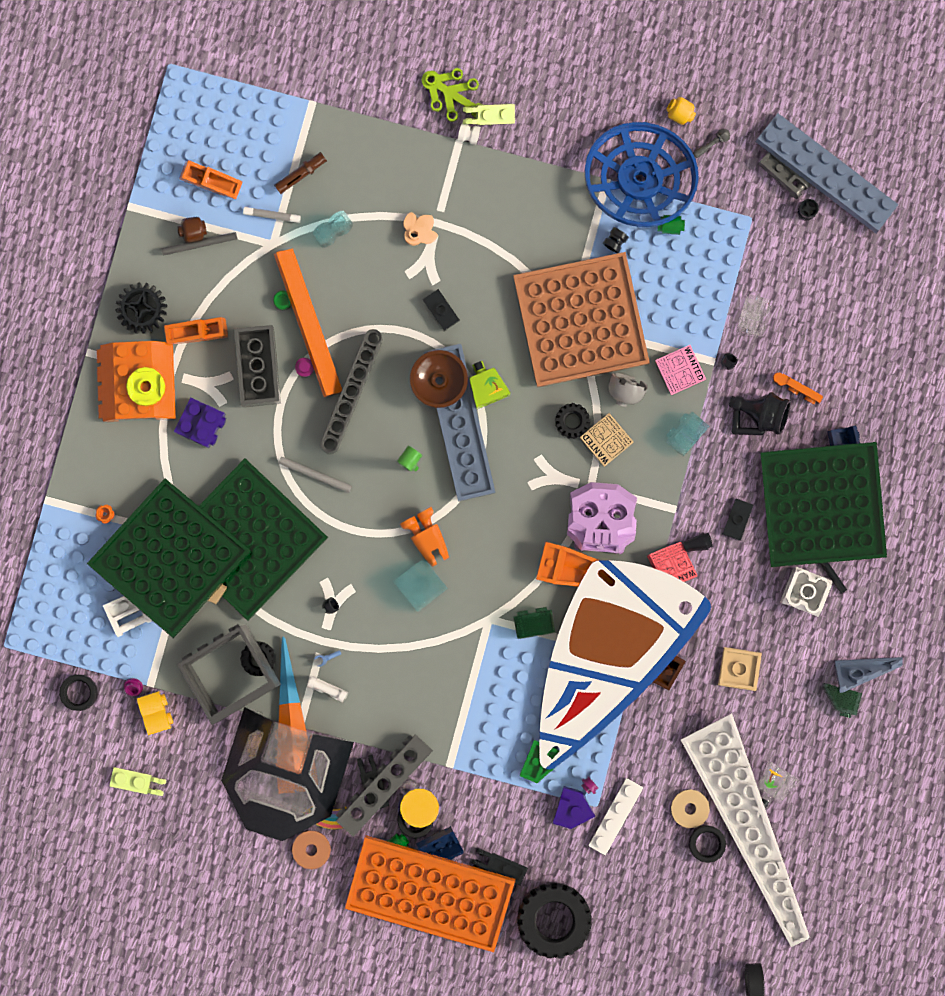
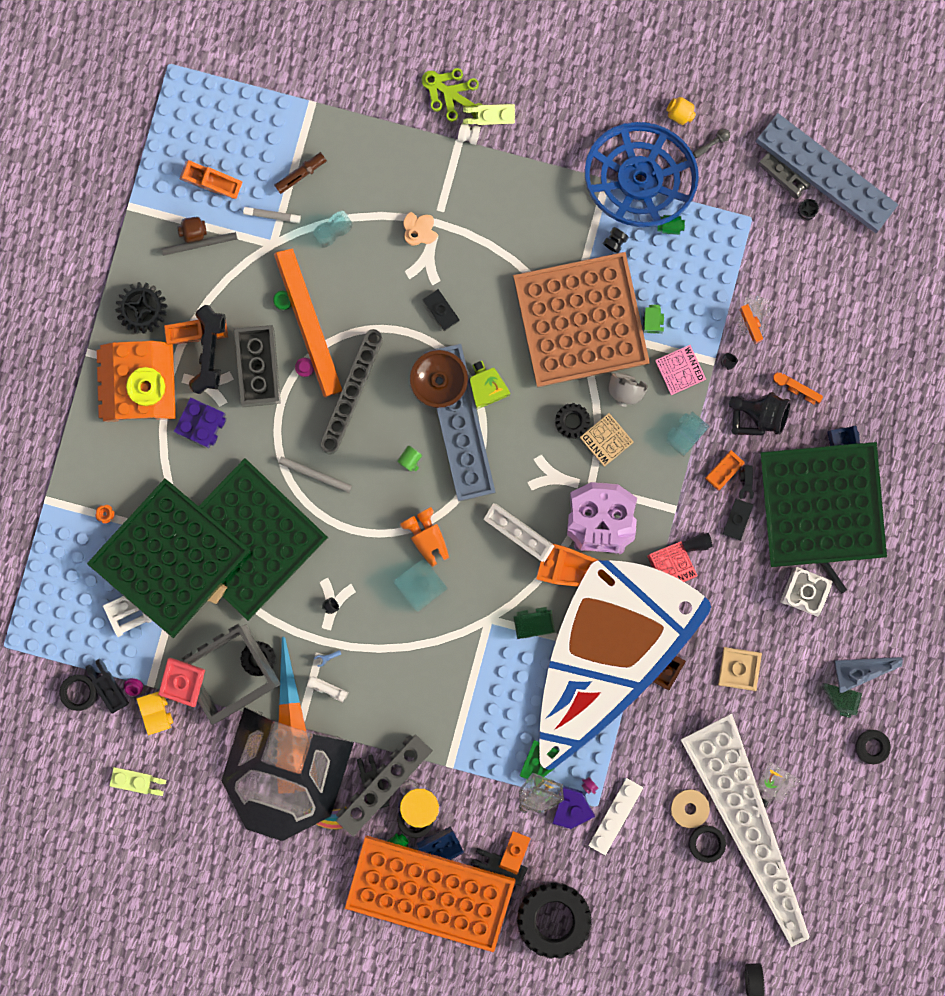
nougat tile [292,830,331,870] -> none
none -> black hinge [85,659,129,714]
none -> coral tile [158,658,205,707]
none -> black plate [189,305,226,394]
none -> white plate [483,503,555,562]
none -> orange plate [499,831,531,875]
none -> clear torso [519,773,564,814]
none -> bright green brick [643,305,664,334]
none -> orange plate [705,450,745,491]
none -> orange plate [739,304,763,345]
none -> black plate [739,465,754,499]
none -> black tyre [855,730,891,765]

